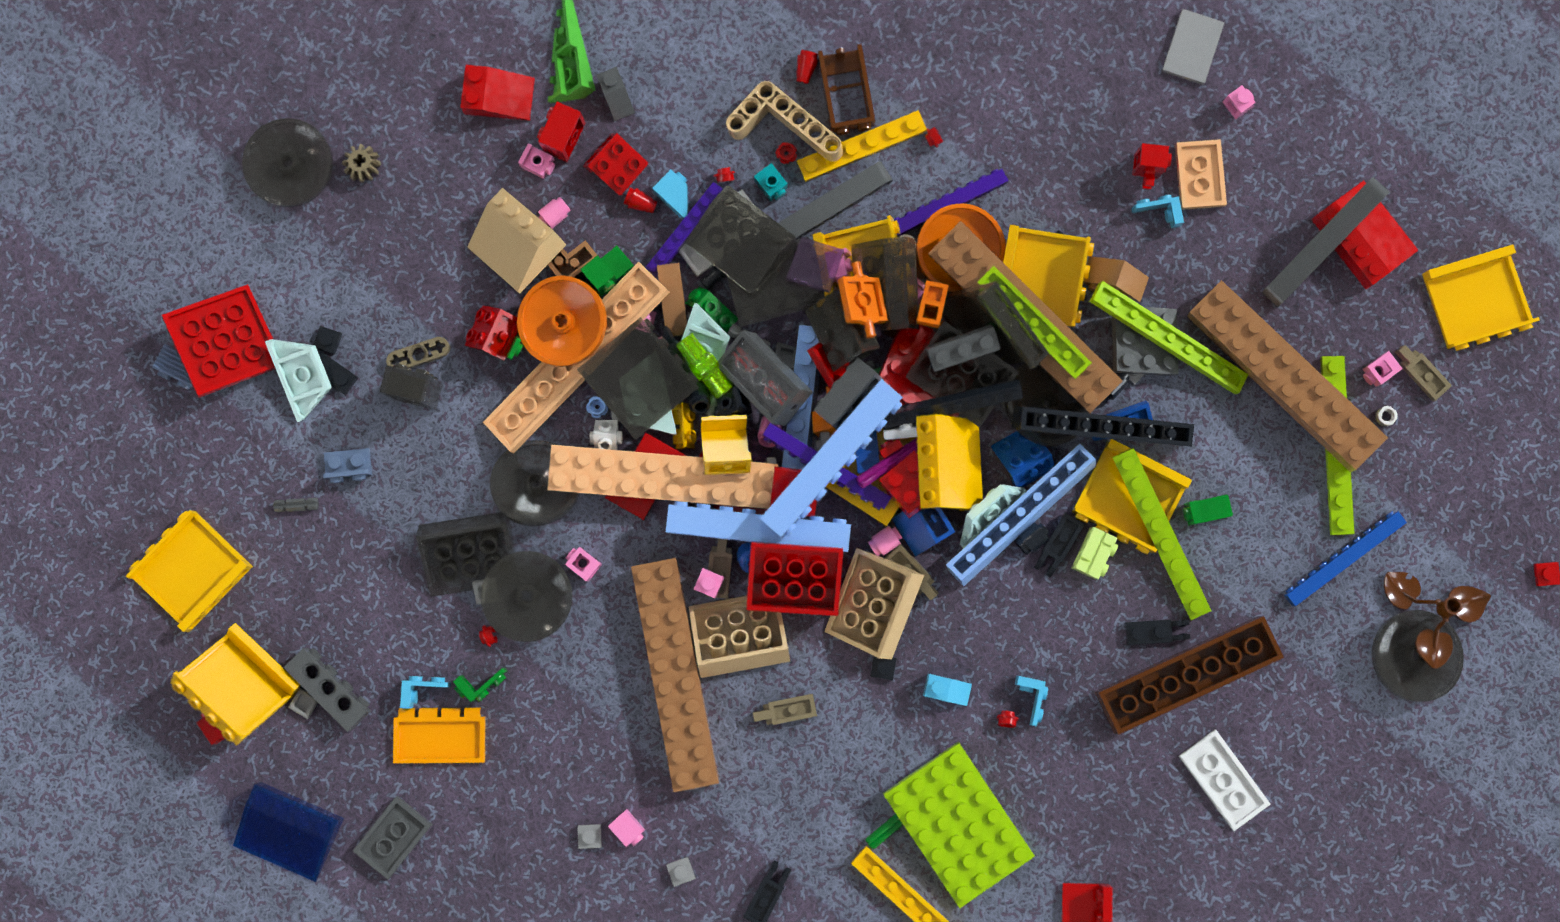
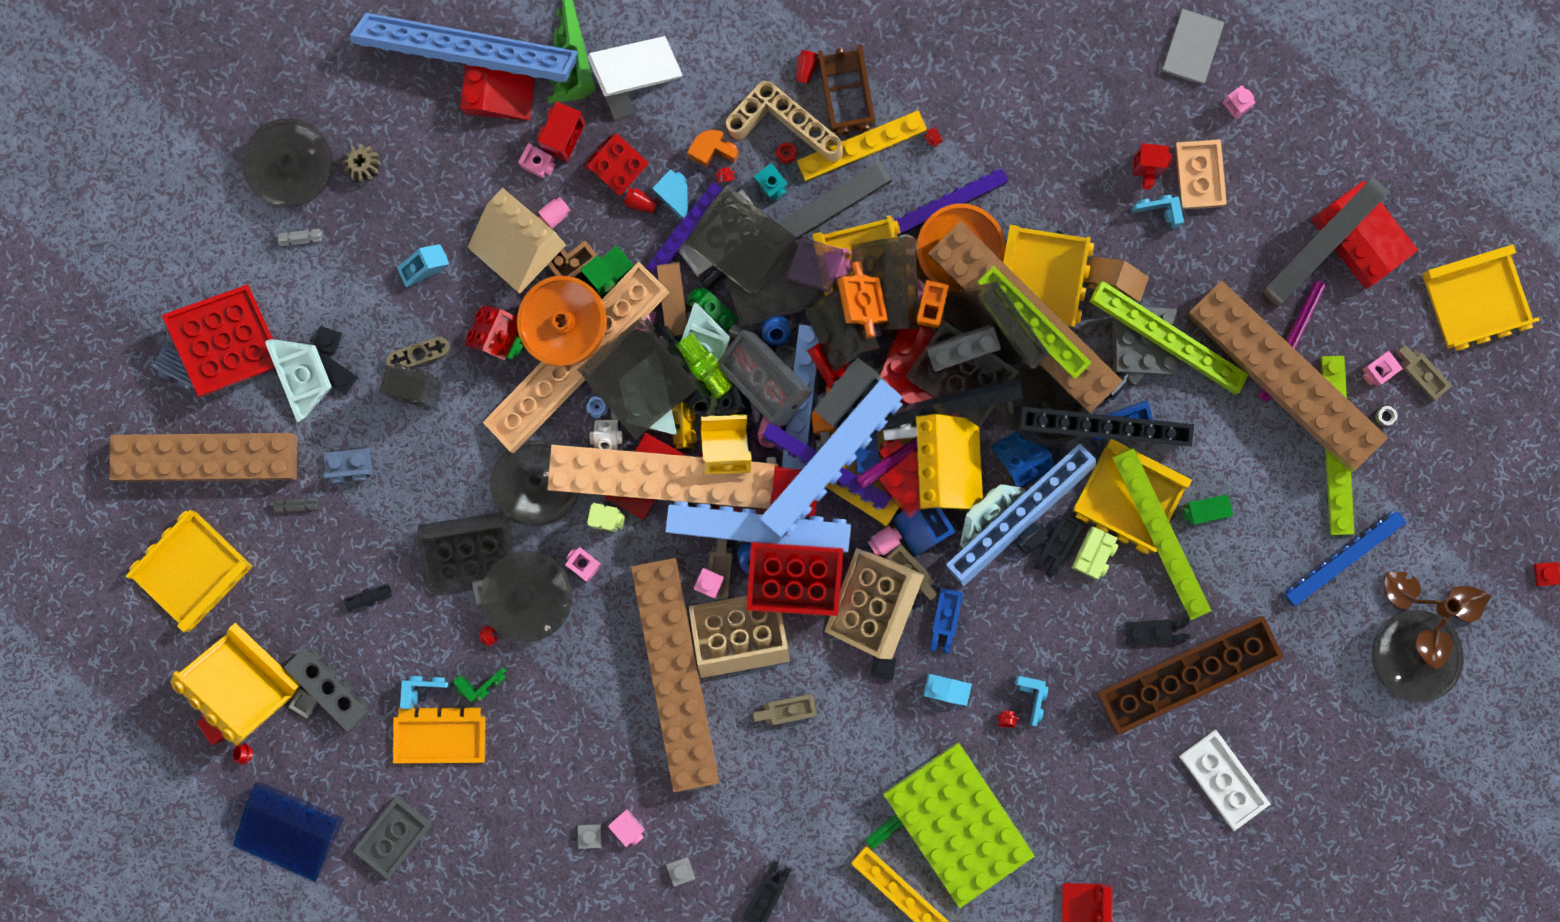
none -> medium nougat brick [109,433,297,482]
none -> red plate [233,743,253,765]
none -> light grey axle [278,228,323,246]
none -> black pin [344,583,392,612]
none -> medium blue plate [350,13,578,82]
none -> medium azure slope [397,244,449,287]
none -> white tile [587,36,682,97]
none -> yellowish green brick [587,503,625,533]
none -> orange brick [687,130,739,168]
none -> blue head [761,314,791,346]
none -> blue hinge [930,588,963,654]
none -> magenta axle [1259,280,1325,402]

